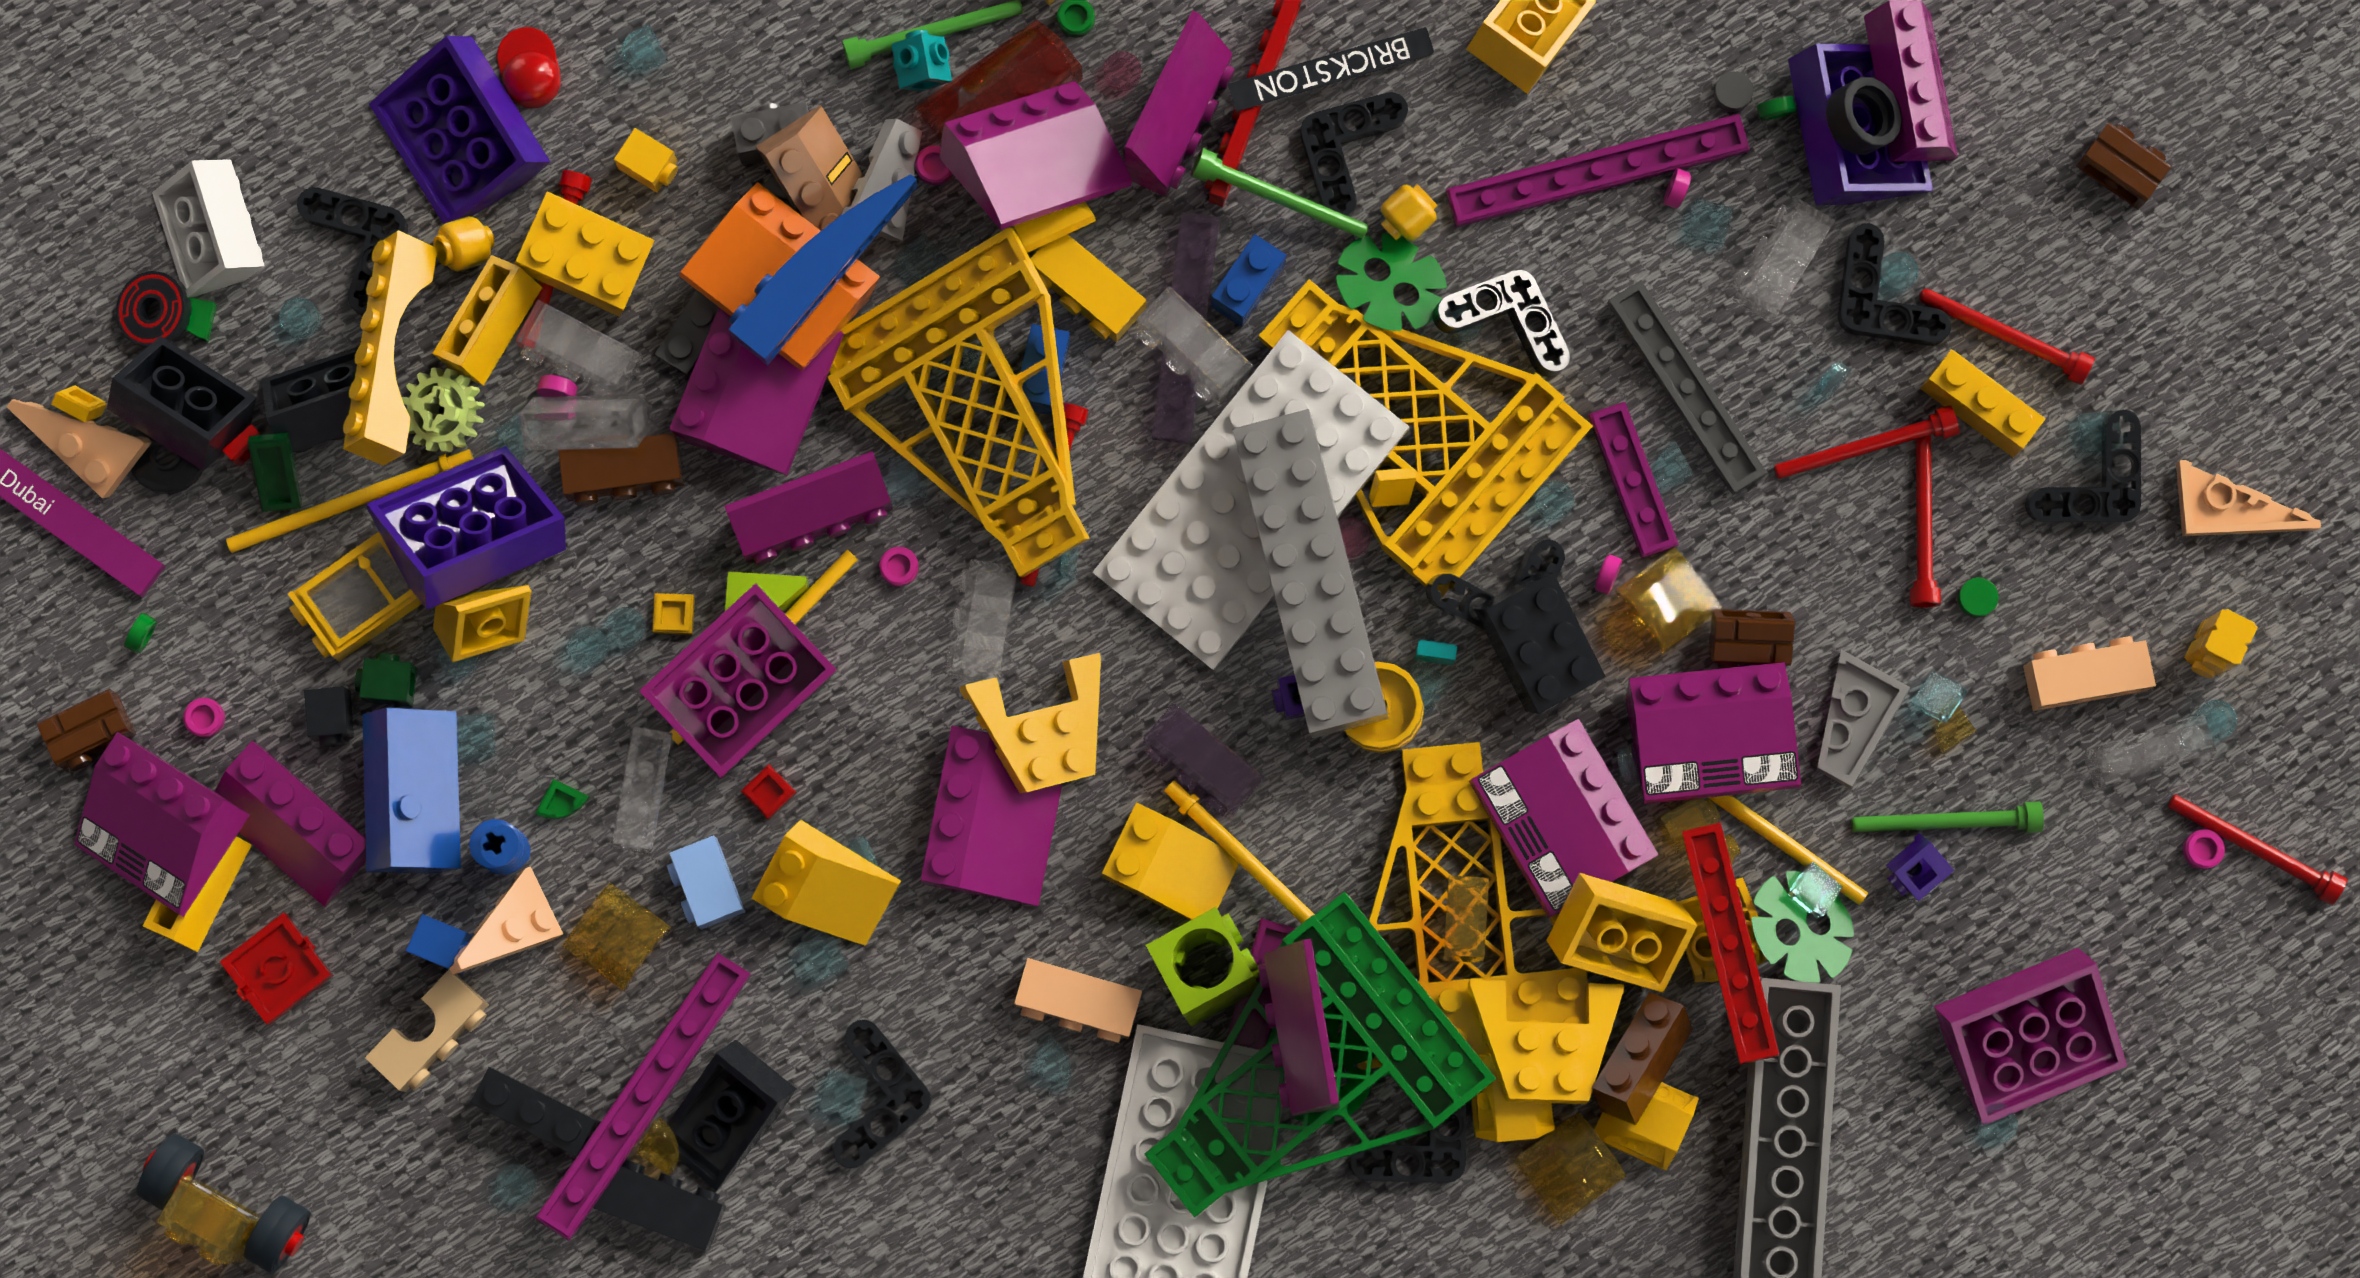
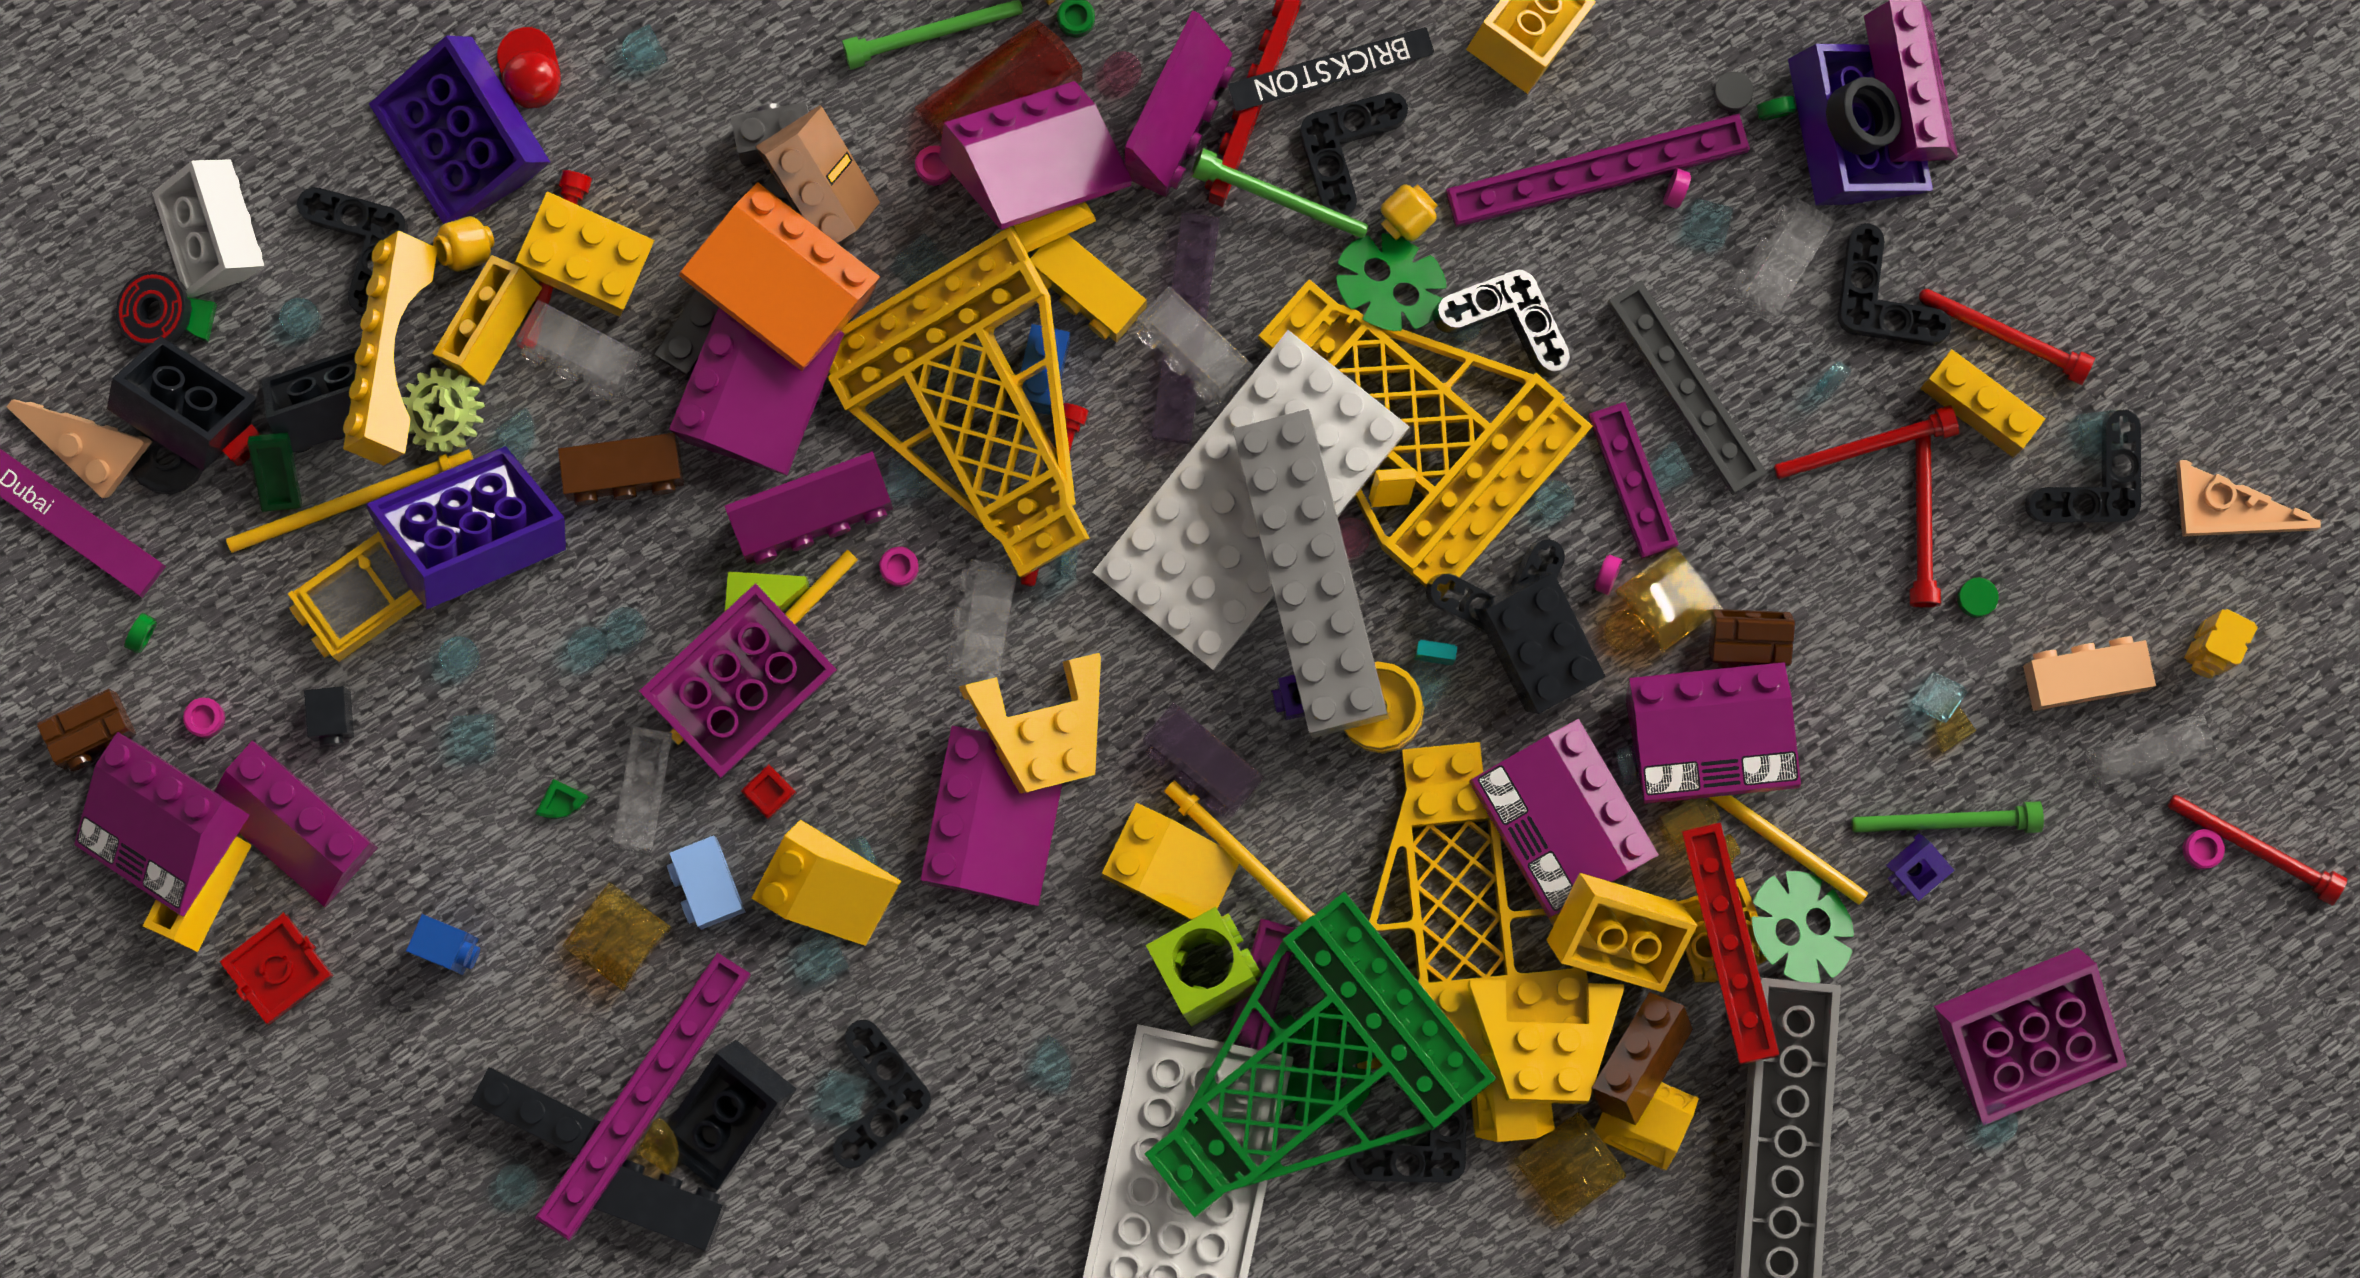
yellow tile [51,385,107,423] -> none
brick [136,1133,311,1273] -> none
dark green brick [355,653,418,706] -> none
brick [362,708,461,874] -> none
tan arch [365,970,489,1092] -> none
yellow slope [433,585,532,662] -> none
light nougat wing [449,866,563,975] -> none
blue piece [469,819,531,875] -> none
clear brick [519,394,650,450] -> none
dark pink tile [536,375,578,403] -> none
yellow brick [614,128,678,193] -> none
yellow tile [653,593,695,635] -> none
blue slope [728,174,918,366] -> none
light grey wing [841,119,922,241] -> none
teal brick [891,30,952,92] -> none
light nougat brick [1014,958,1142,1044] -> none
blue brick [1210,234,1287,327] -> none
magenta slope [1258,939,1340,1116] -> none
clear yellow brick [1443,875,1489,963] -> none
clear light blue tile [1788,861,1843,919] -> none
light grey wing [1817,649,1910,790] -> none
clear light blue tile [1880,252,1919,292] -> none
reddish brown brick [2076,122,2172,210] -> none
clear light blue tile [2195,700,2237,740] -> none

